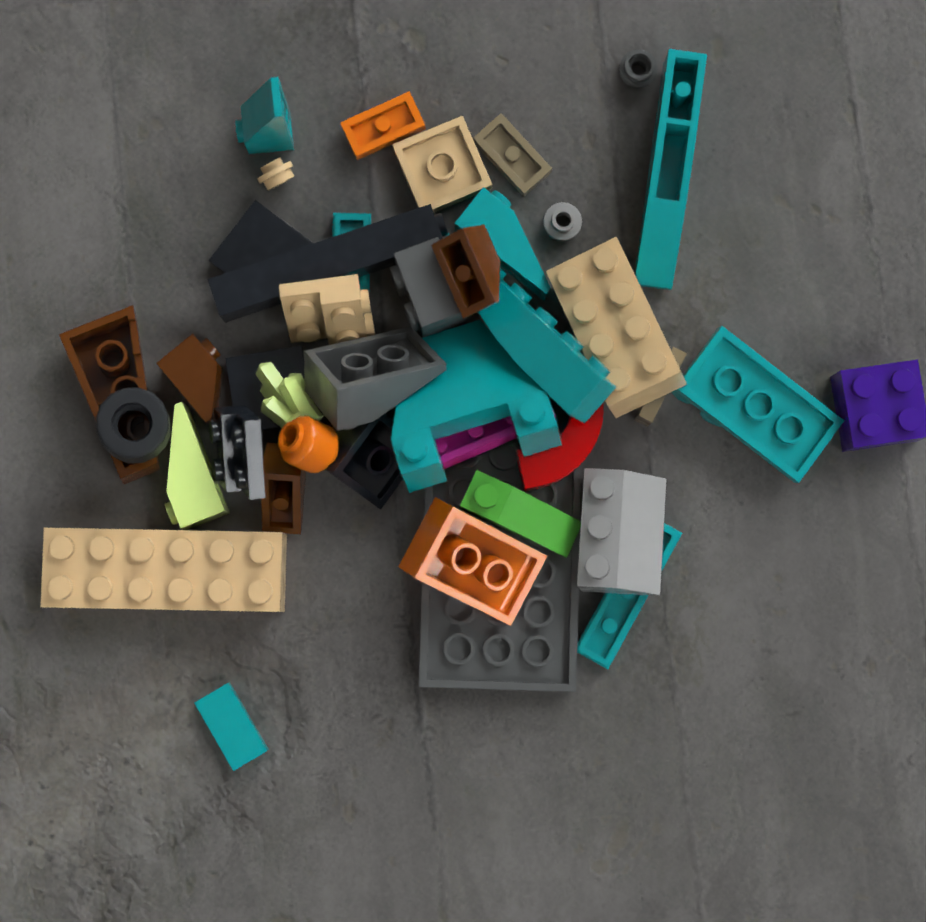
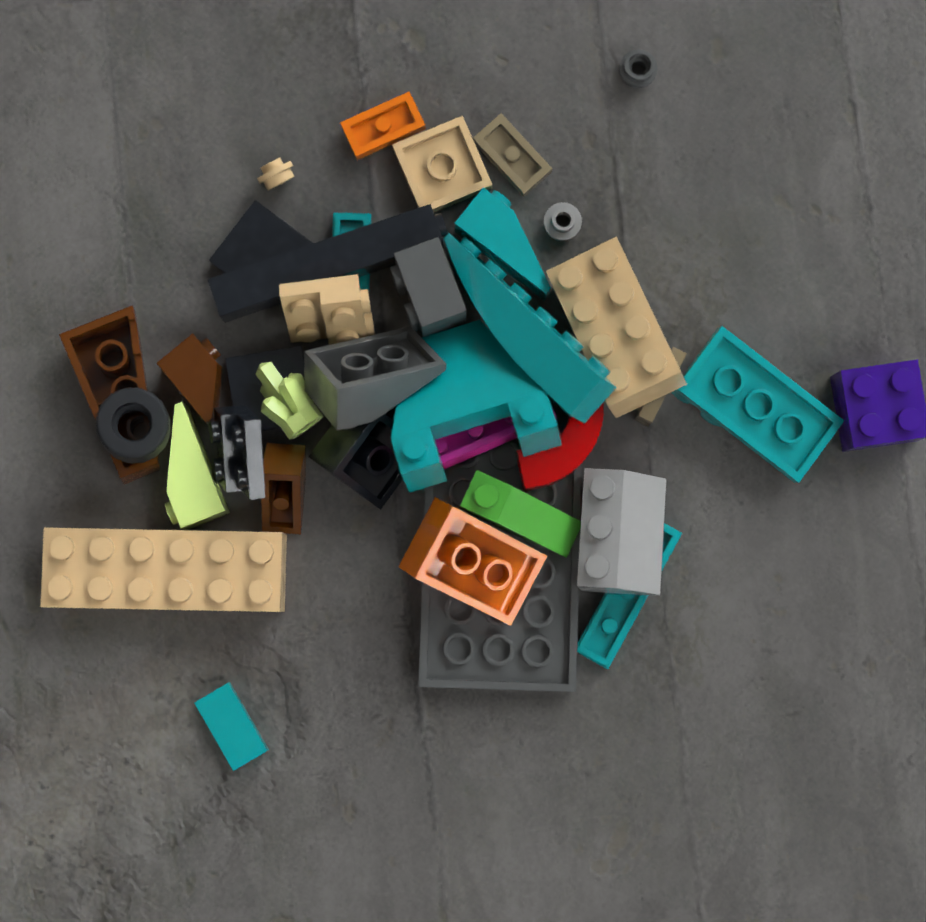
teal slope [235,77,294,154] -> none
orange head [278,416,338,473] -> none
reddish brown slope [431,224,500,318] -> none
teal slope [635,49,707,290] -> none

